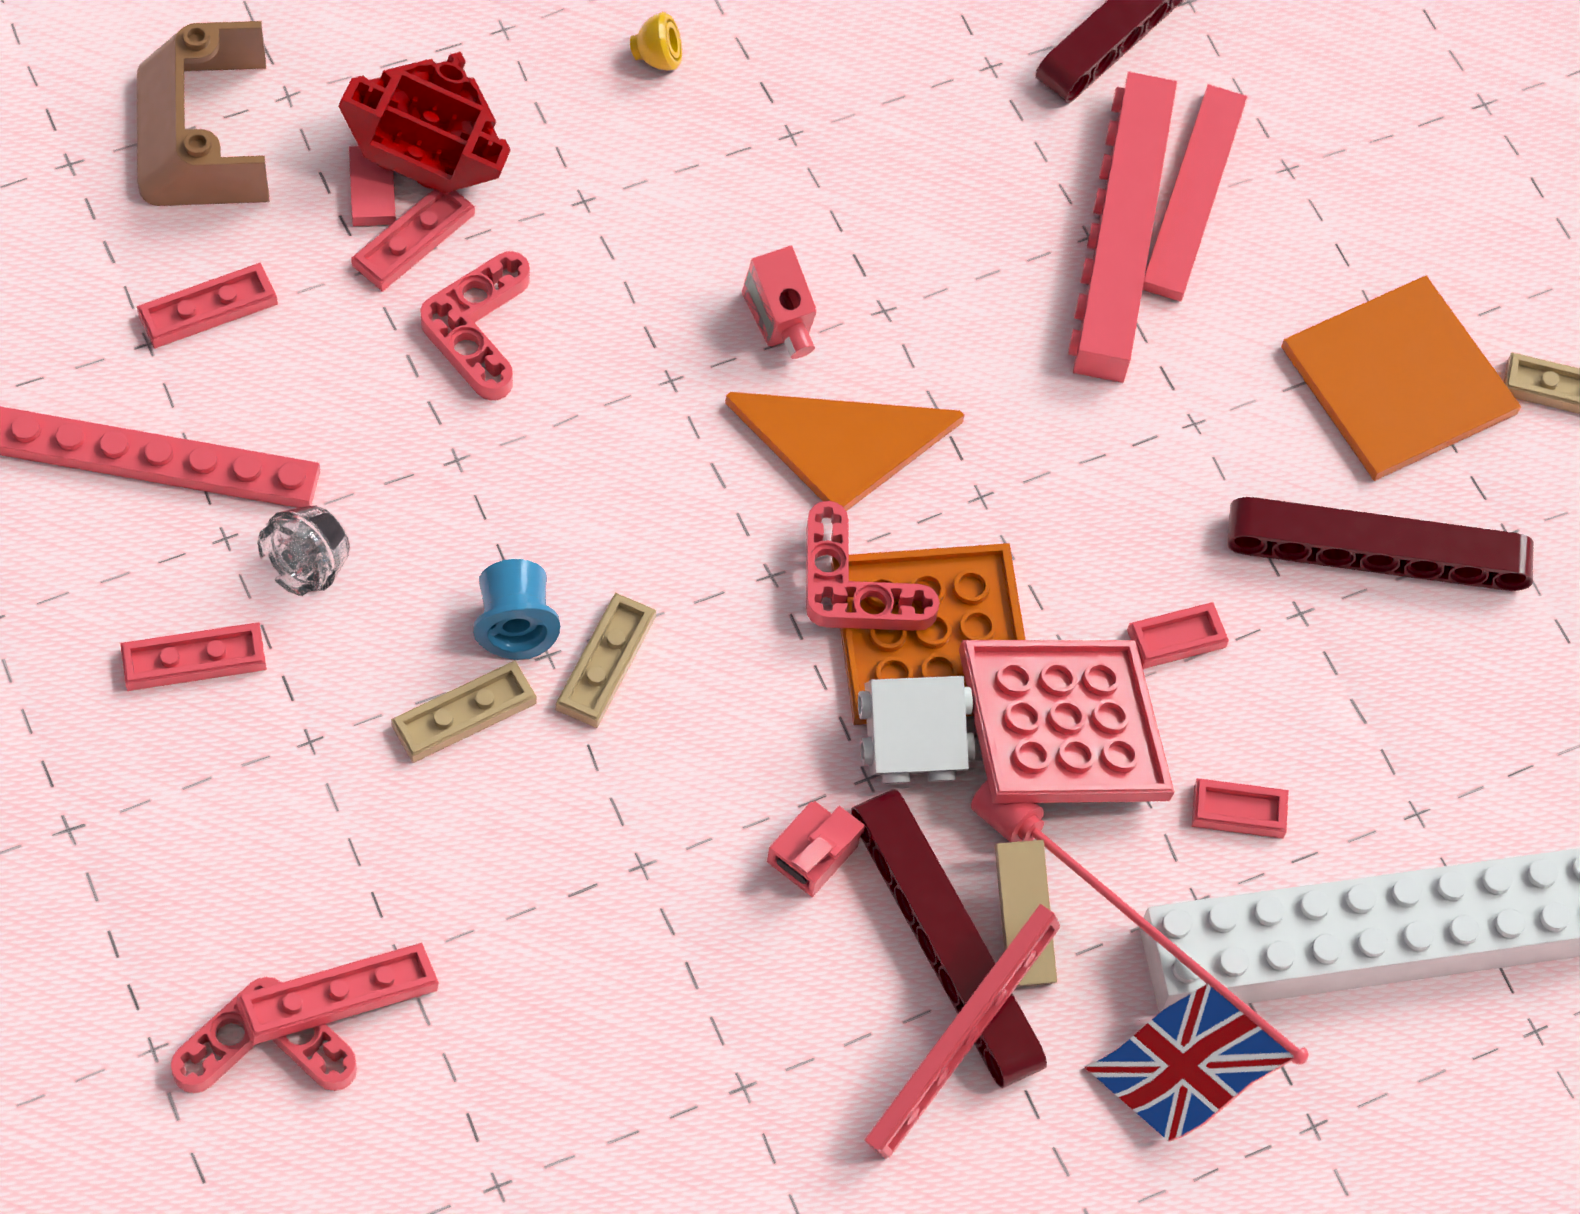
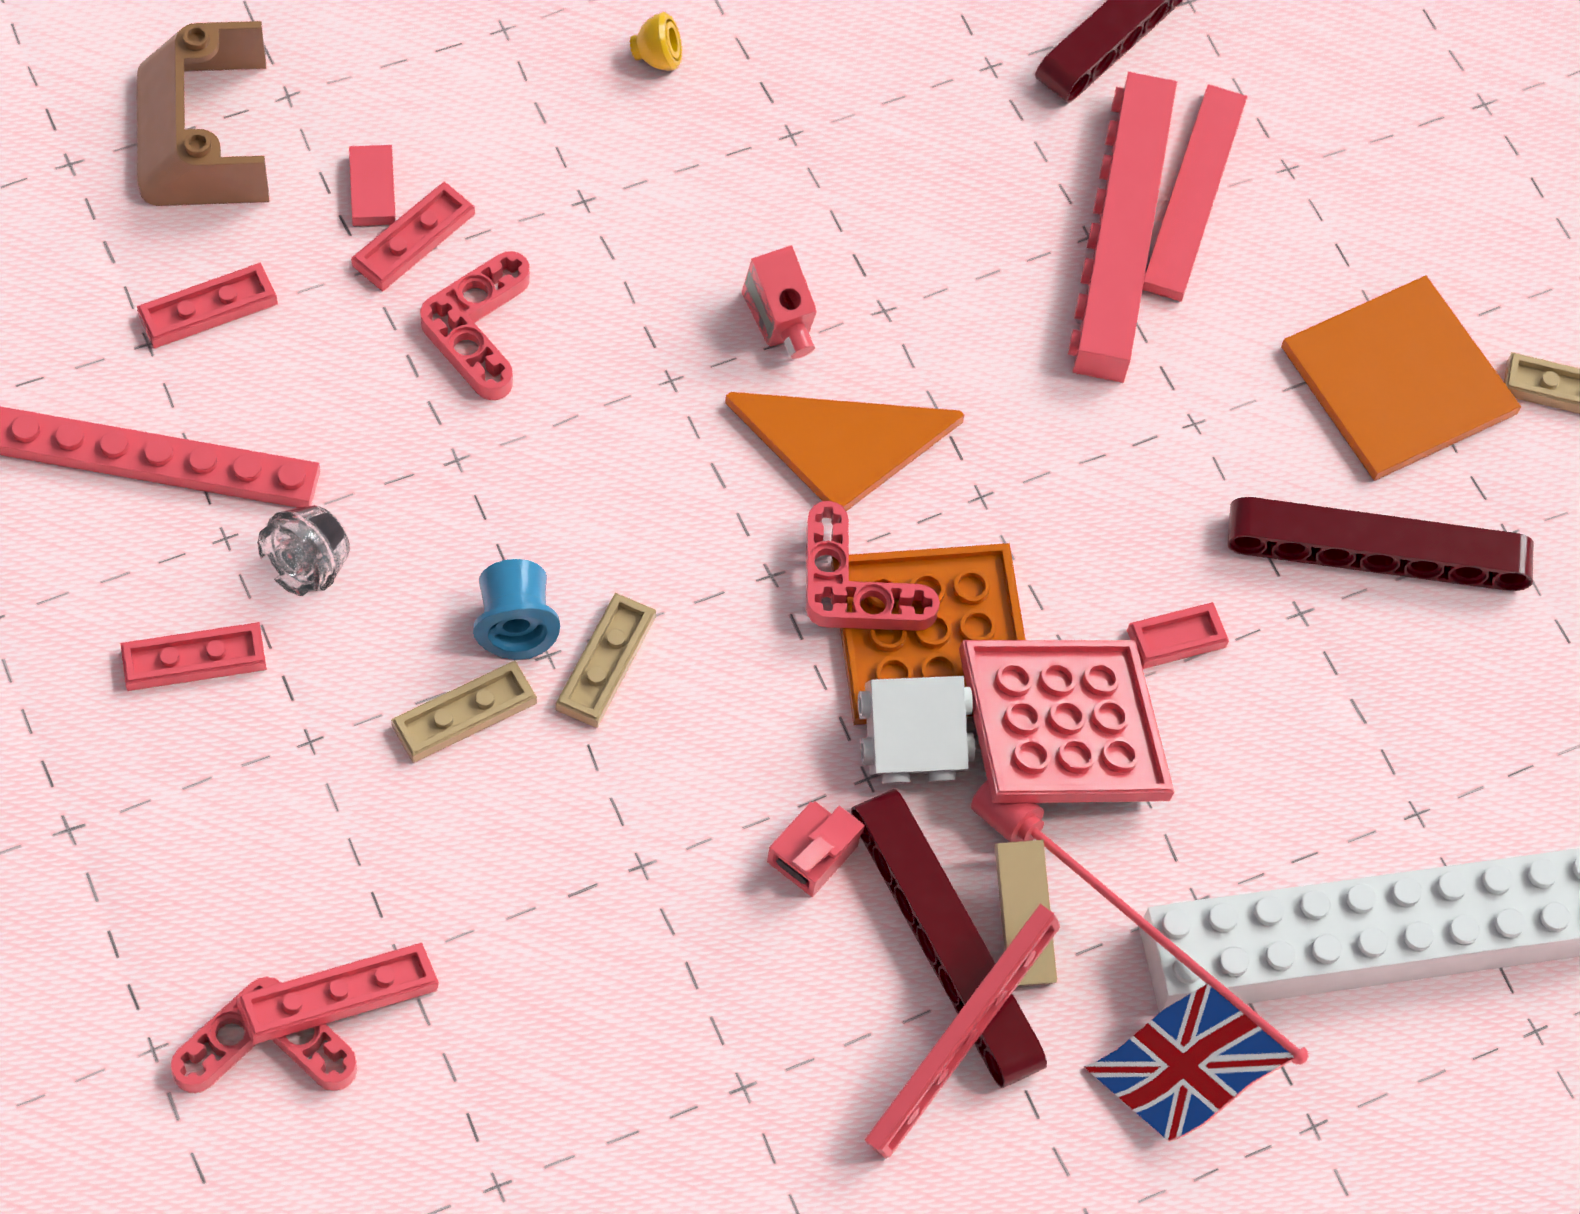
red wedge [338,51,511,193] -> none
coral tile [1192,778,1289,839] -> none

